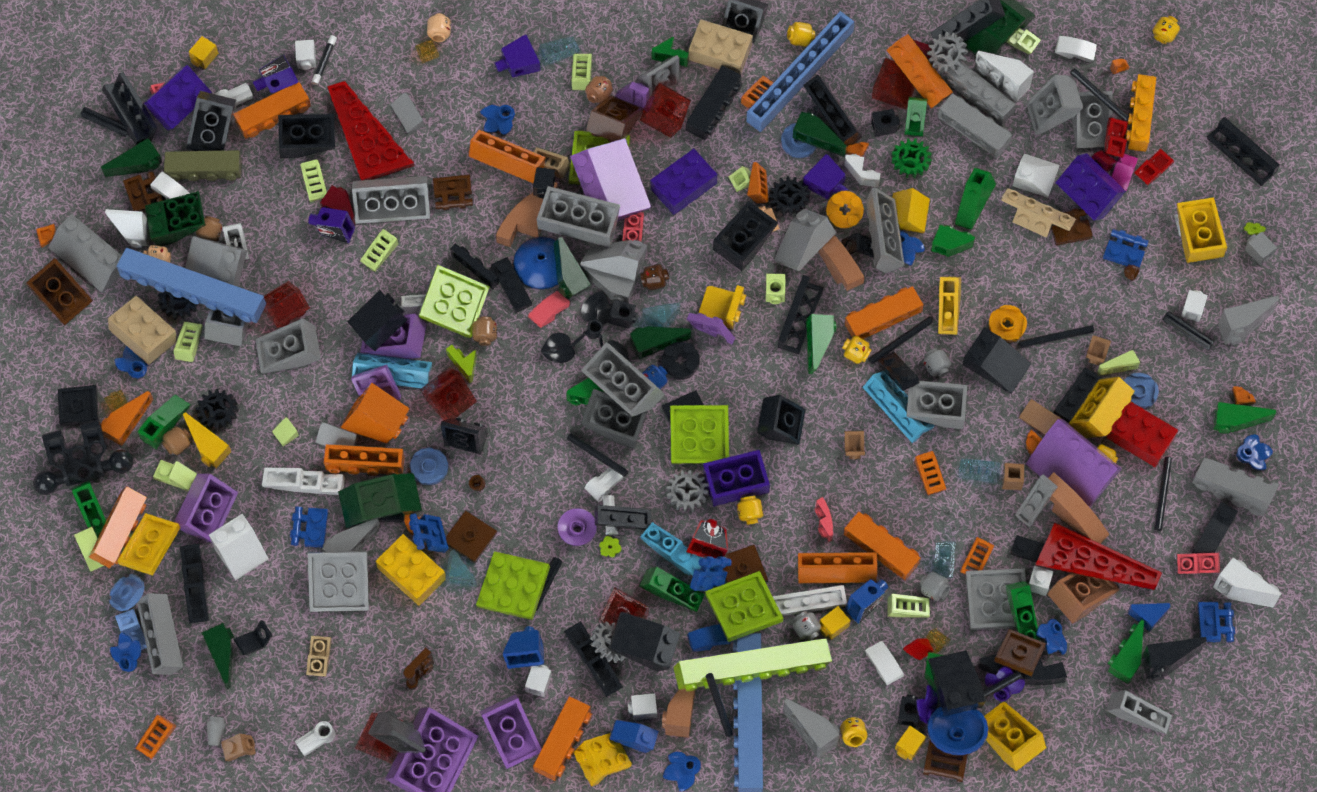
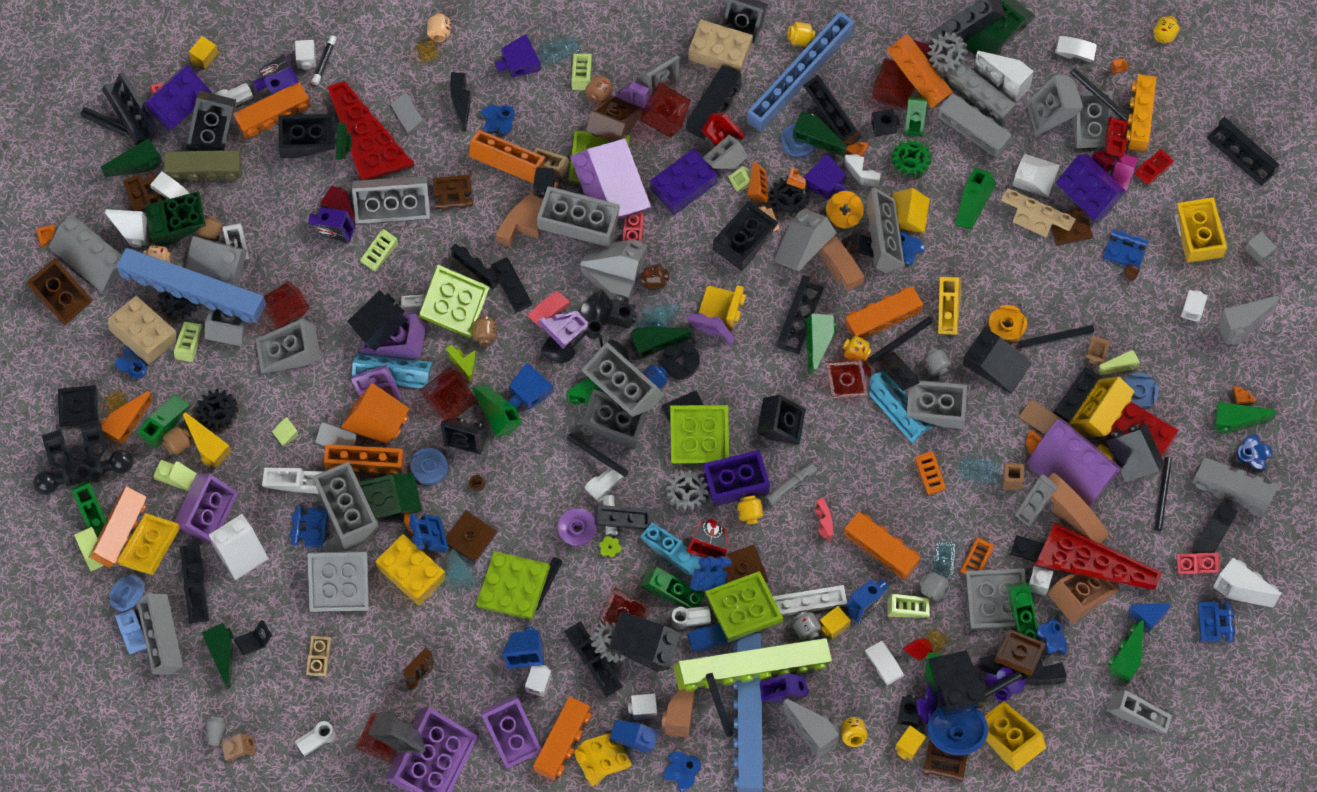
blue plate [110,633,141,672] -> none
orange slope [135,715,176,759] -> none
yellowish green slope [300,160,327,202] -> none
blue dish [513,237,558,289] -> none
slope [554,237,591,300] -> none
green slope [651,37,689,67] -> none
orange slope [741,76,774,109] -> none
yellowish green brick [766,274,785,304] -> none
orange brick [798,552,877,583] -> none
medium nougat bracket [844,431,865,459] -> none
green slope [931,225,975,257] -> none
yellowish green slope [1007,28,1041,54] -> none
black slope [1142,637,1207,681] -> none
black axle [1163,311,1214,350] -> none
lime plant [1244,222,1266,236] -> none
none -> light grey slope [313,462,378,550]
none -> dark green plate [335,122,352,160]
none -> black slope [450,72,471,131]
none -> green slope [472,386,522,436]
none -> blue torso [508,363,554,409]
none -> medium lavender wing [538,311,588,349]
none -> white piece [671,606,711,630]
none -> red bracket [701,113,745,146]
none -> light grey slope [703,135,748,169]
none -> dark purple torso [759,673,809,703]
none -> light grey pin [765,462,818,506]
none -> orange tile [786,167,806,189]
none -> clear red slope [825,359,871,398]
none -> black brick [1106,423,1165,482]

